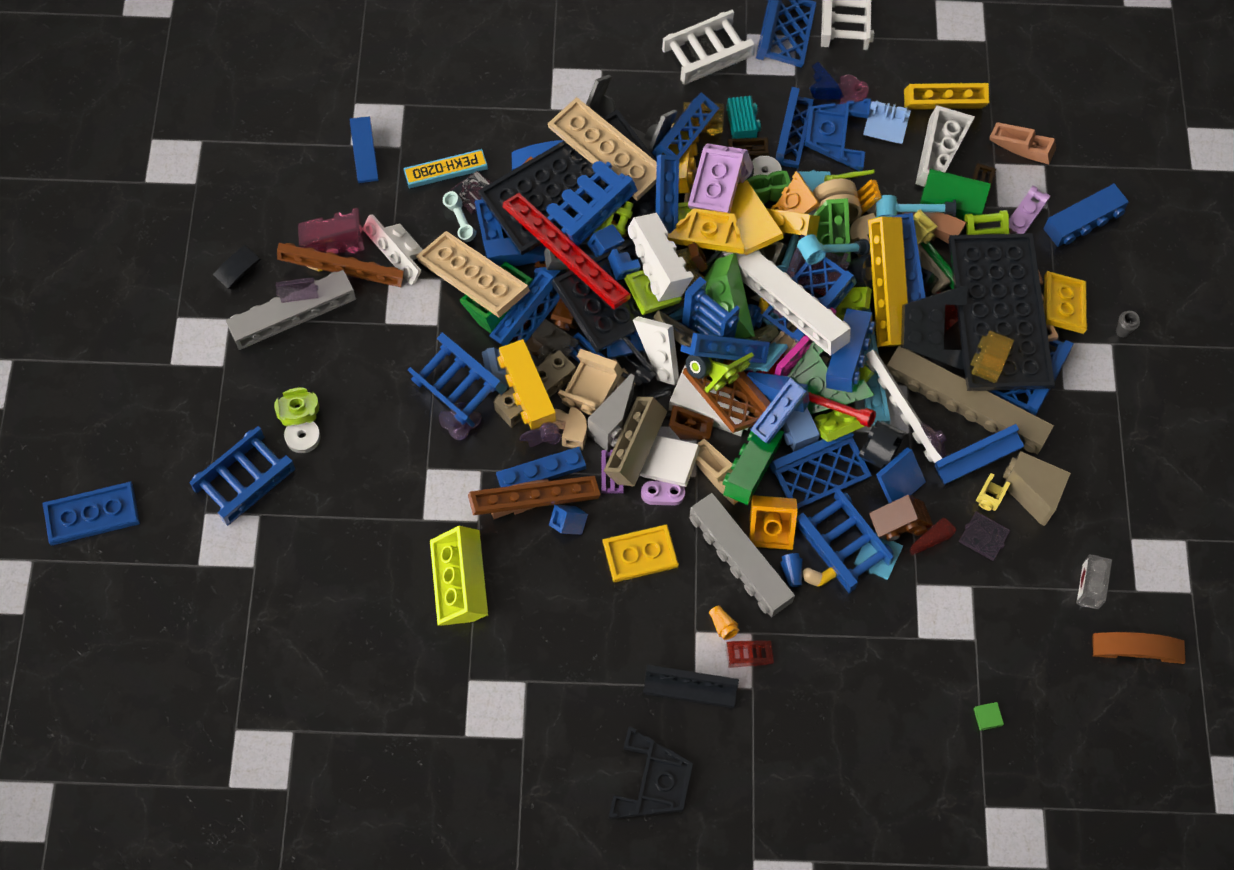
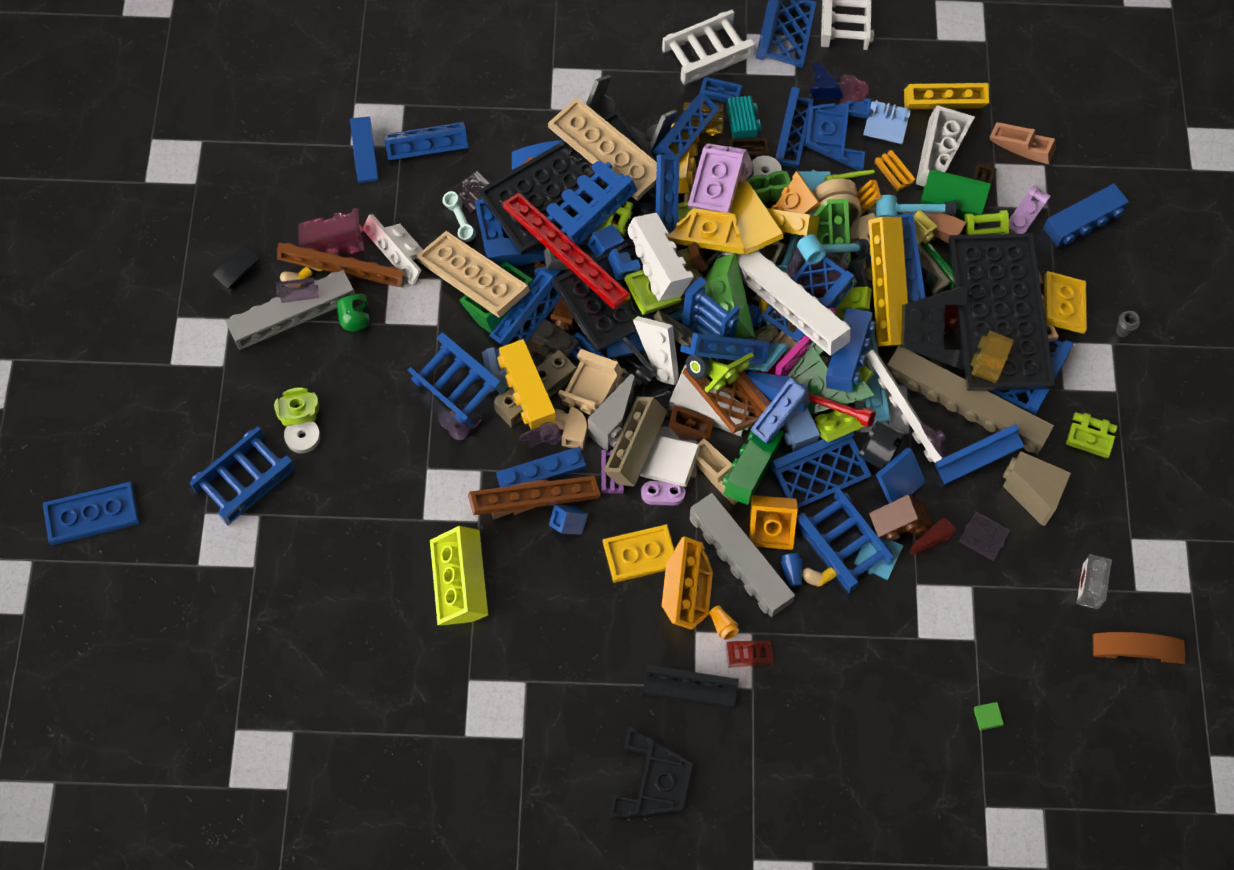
tile [404,149,488,188] -> none
light yellow window [976,473,1010,511] -> none
none -> arm [280,267,313,286]
none -> green helmet [337,294,370,332]
none -> blue fence [384,122,468,160]
none -> light orange wedge [662,537,713,629]
none -> blue tile [700,77,743,103]
none -> light orange tile [874,150,915,192]
none -> lime plate [1066,412,1117,458]

